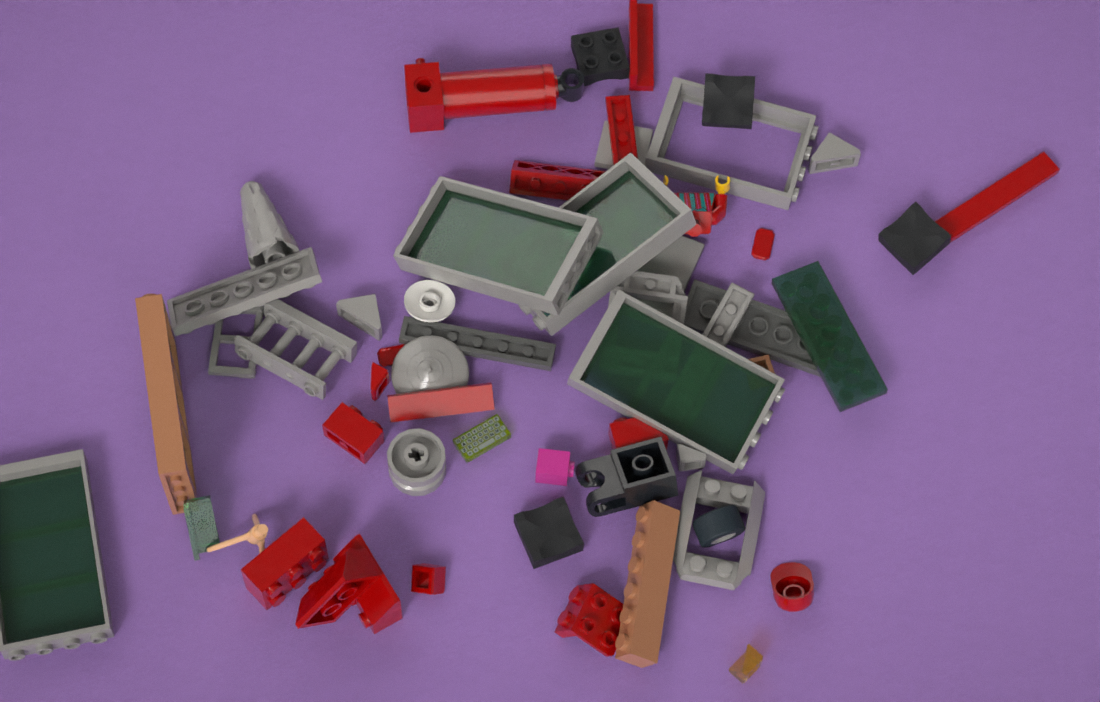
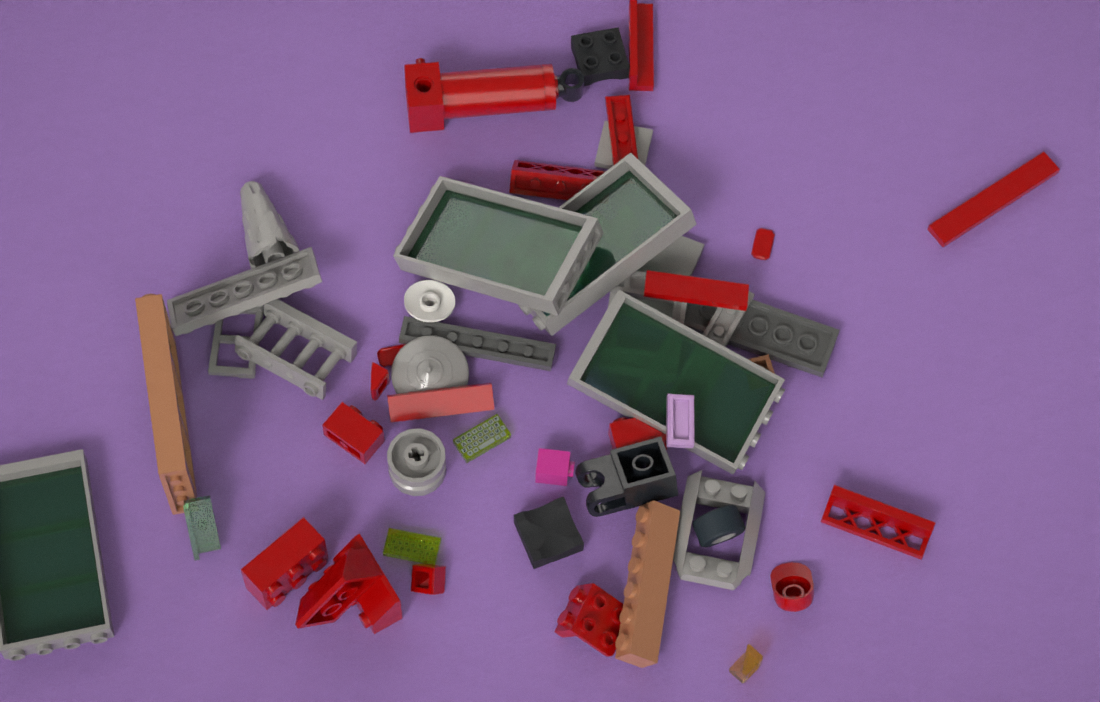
light nougat plant [206,514,268,554] -> none
light grey slope [336,294,382,341] -> none
light grey window [645,77,819,210] -> none
red torso [657,175,730,237] -> none
light grey slope [676,444,707,471] -> none
black brick [702,73,755,129] -> none
clear green plate [771,261,888,412] -> none
light grey slope [808,132,861,174] -> none
black brick [878,202,951,275] -> none
none -> clear neon green tile [383,528,441,565]
none -> red tile [643,270,749,311]
none -> lavender tile [666,394,694,448]
none -> red fence [821,485,936,560]

